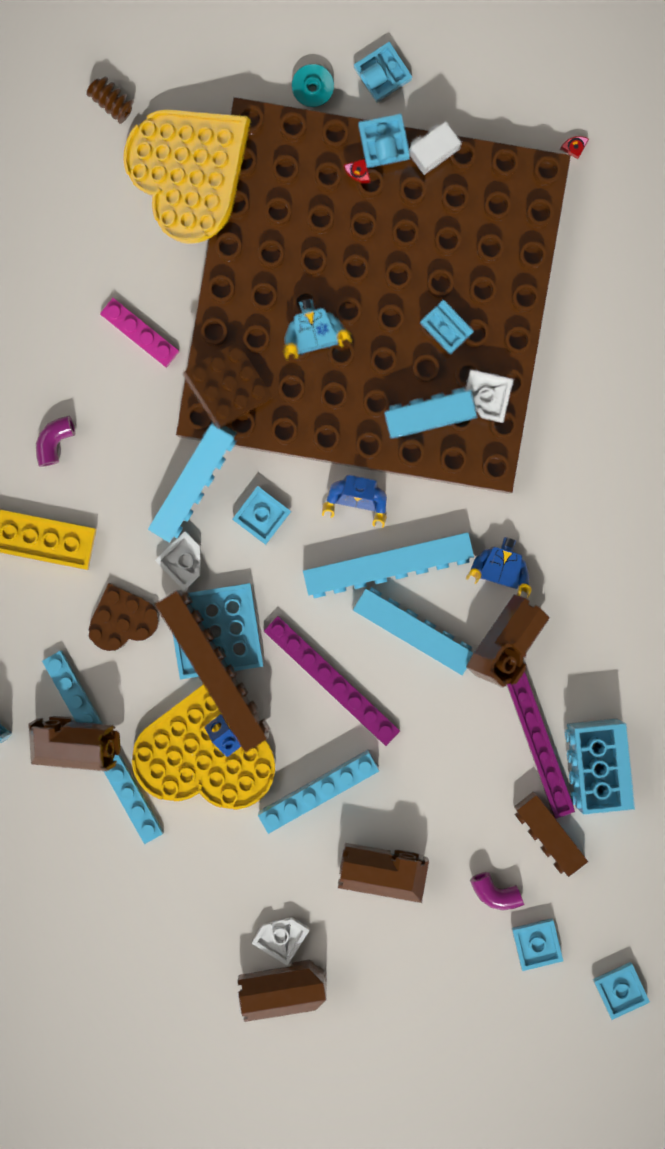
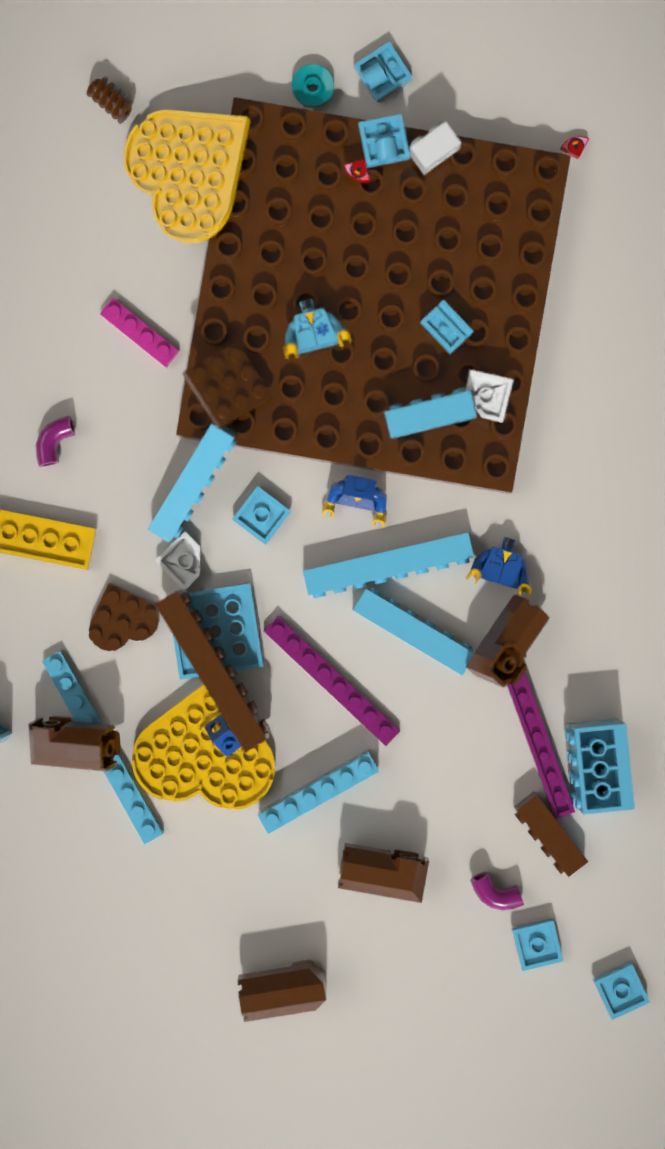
white plate [252,917,310,966] -> none

